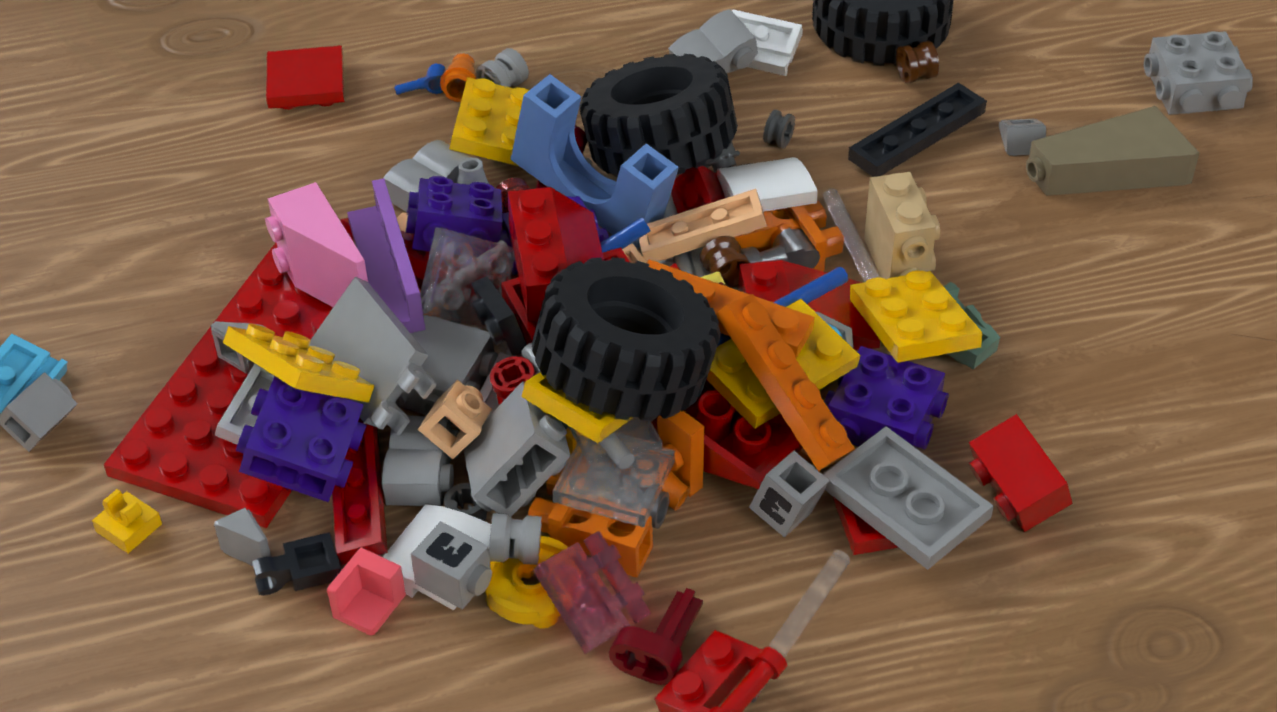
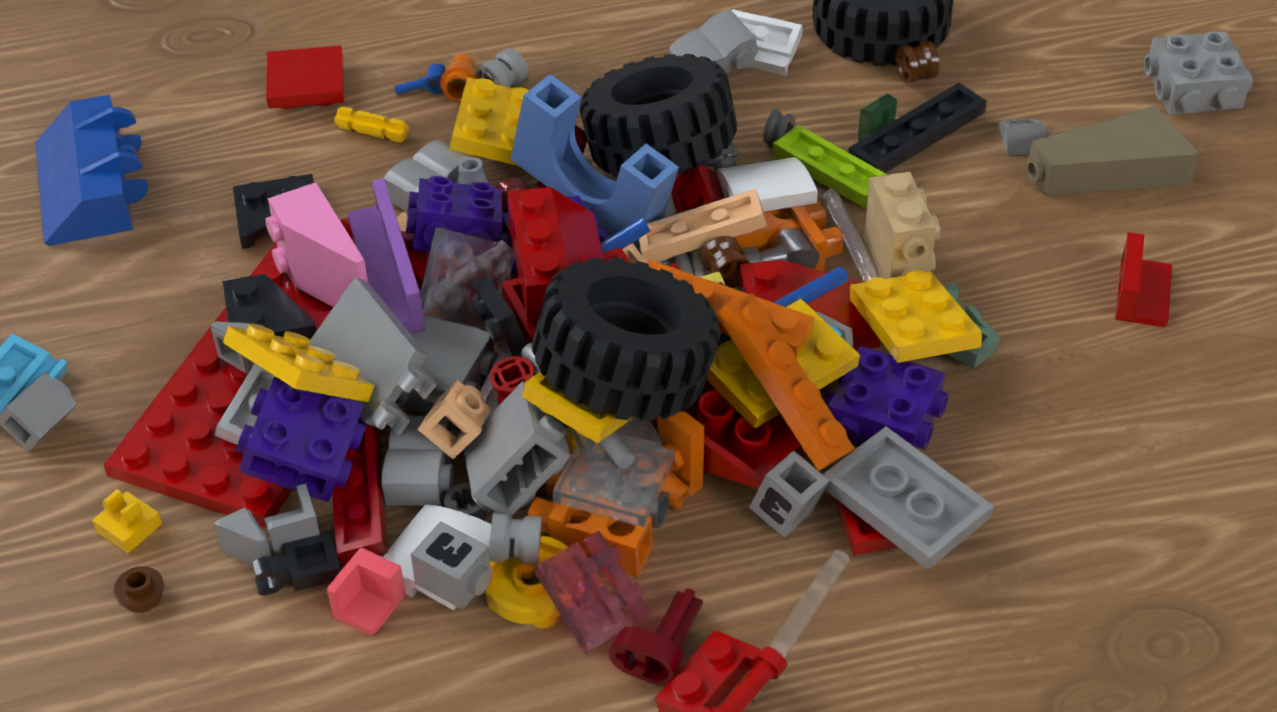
red brick [968,414,1073,532] -> none
none -> blue piece [35,95,148,246]
none -> reddish brown plate [114,566,164,613]
none -> black wing [222,274,316,339]
none -> black wing [233,174,314,249]
none -> light grey panel [264,483,320,556]
none -> yellow axle [334,106,409,143]
none -> lime plate [773,125,887,208]
none -> clear green tile [858,93,898,141]
none -> red panel [1115,232,1173,327]

